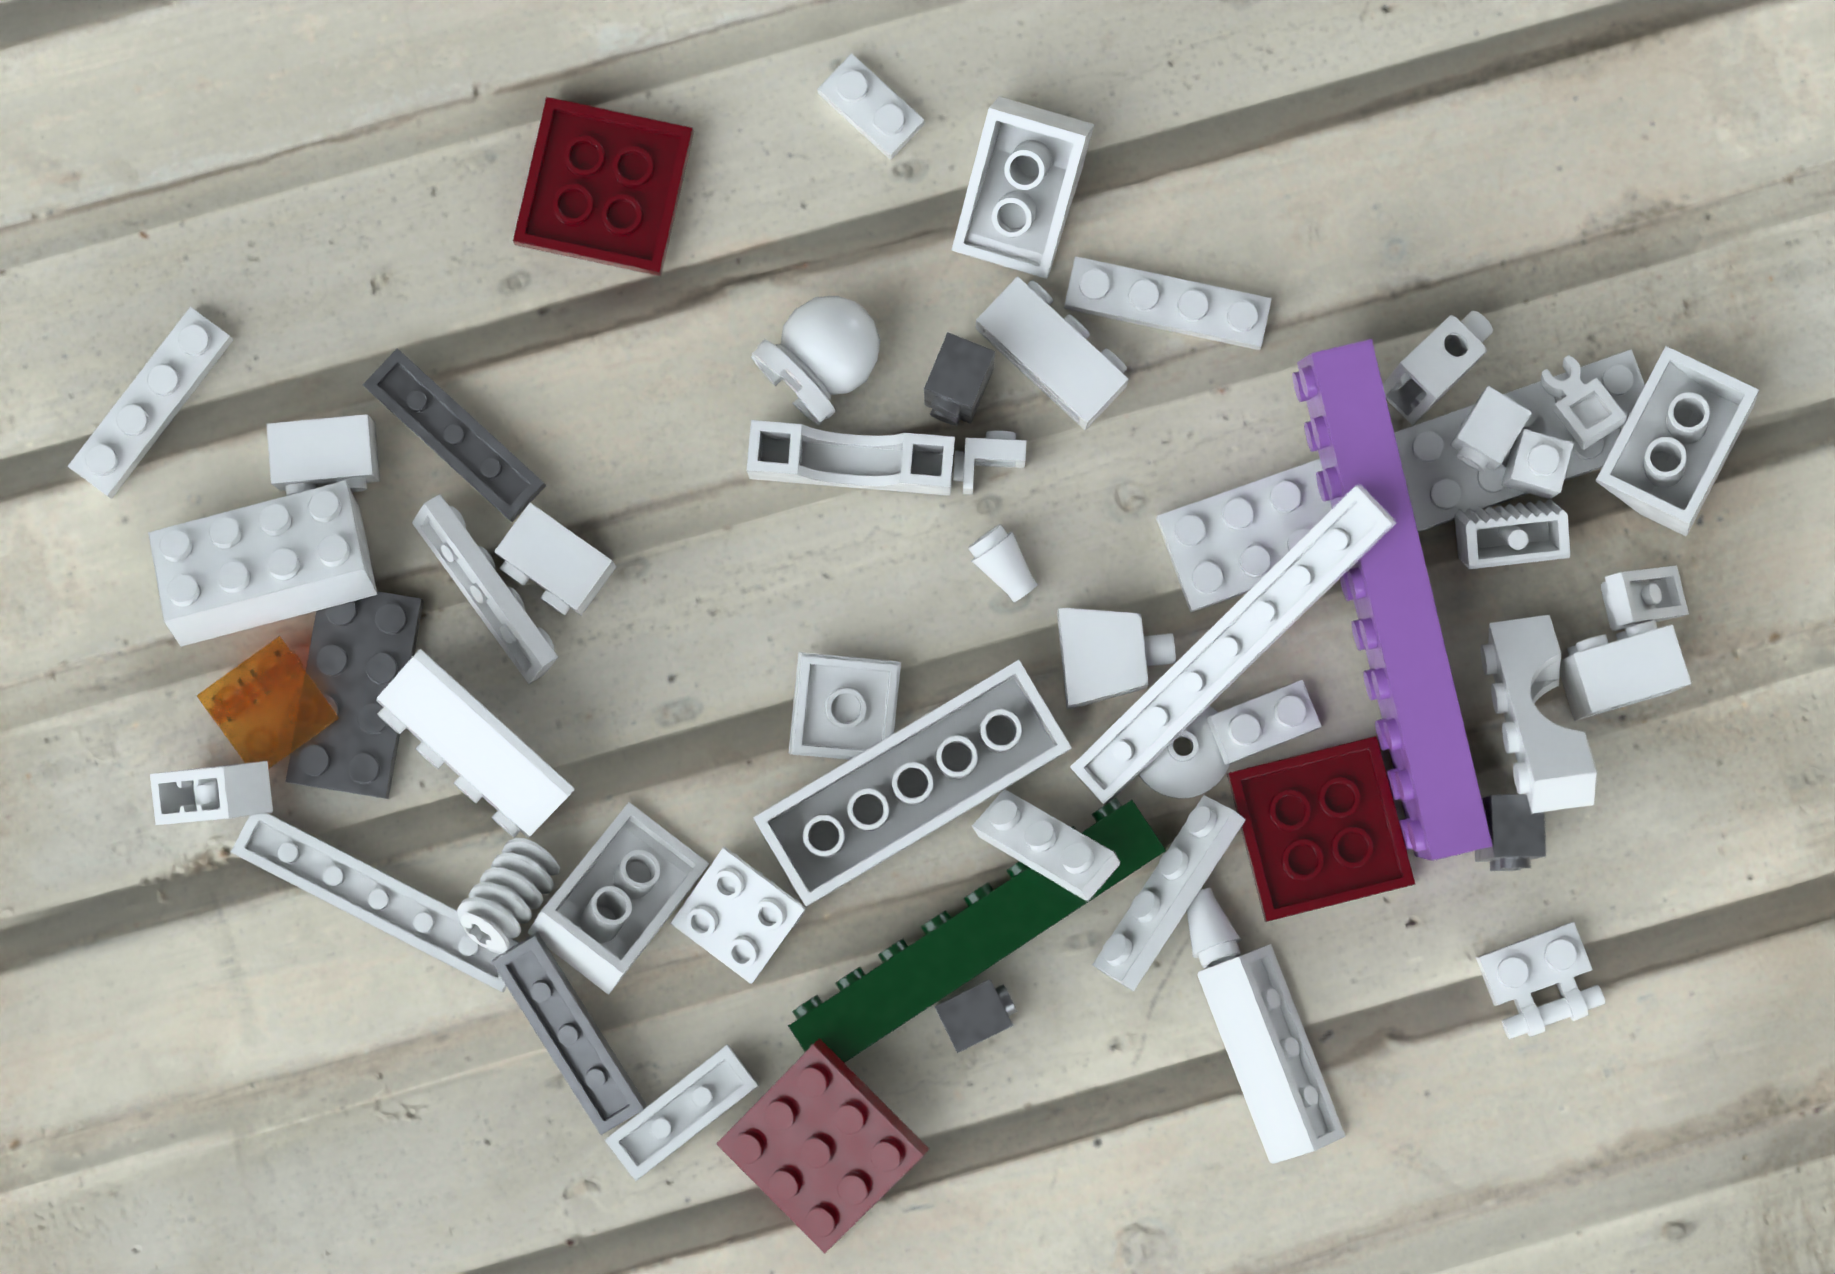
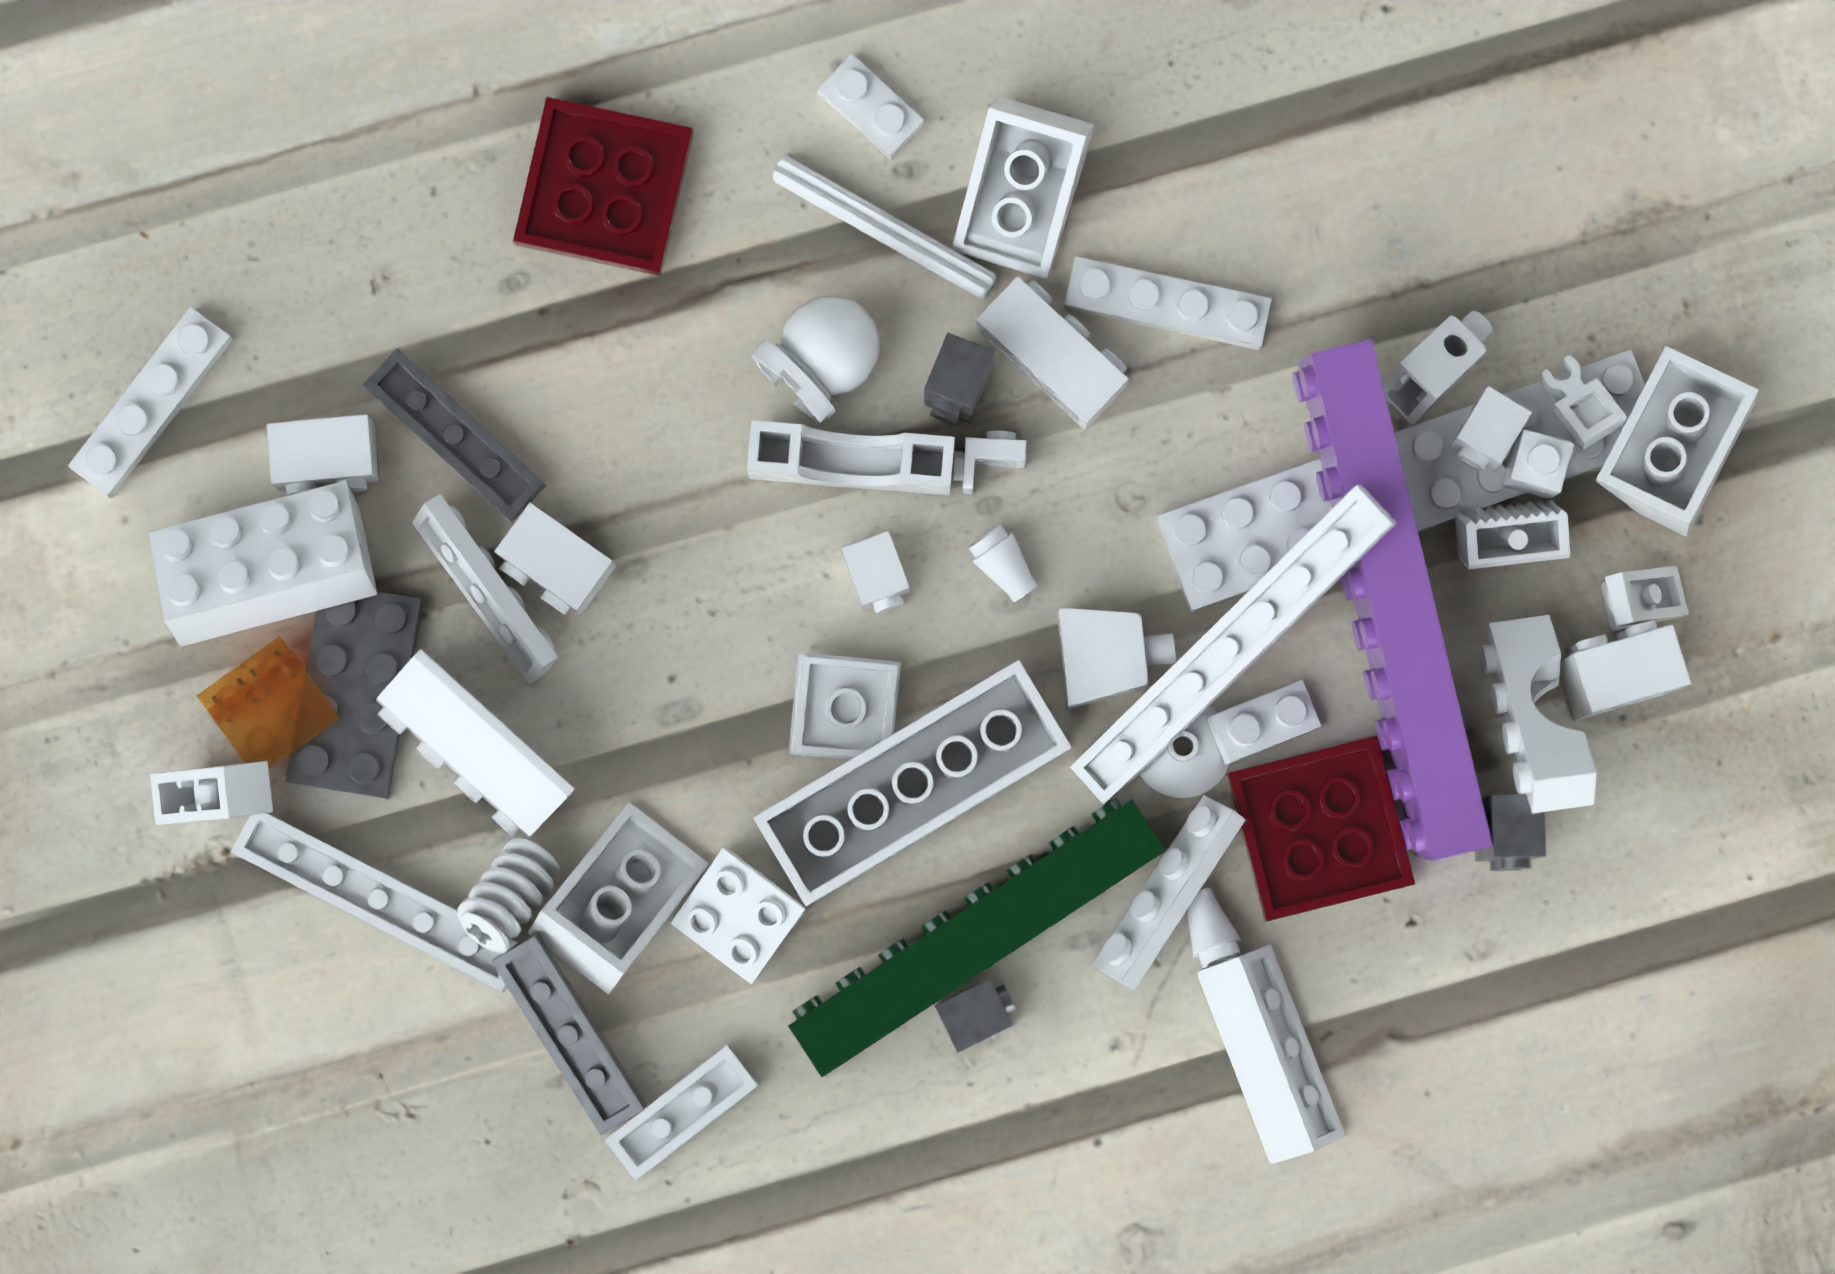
plate [716,1038,929,1254] -> none
white plate [972,789,1120,902] -> none
white plate [1476,922,1605,1039] -> none
none -> white axle [772,156,996,299]
none -> white brick [841,531,910,614]

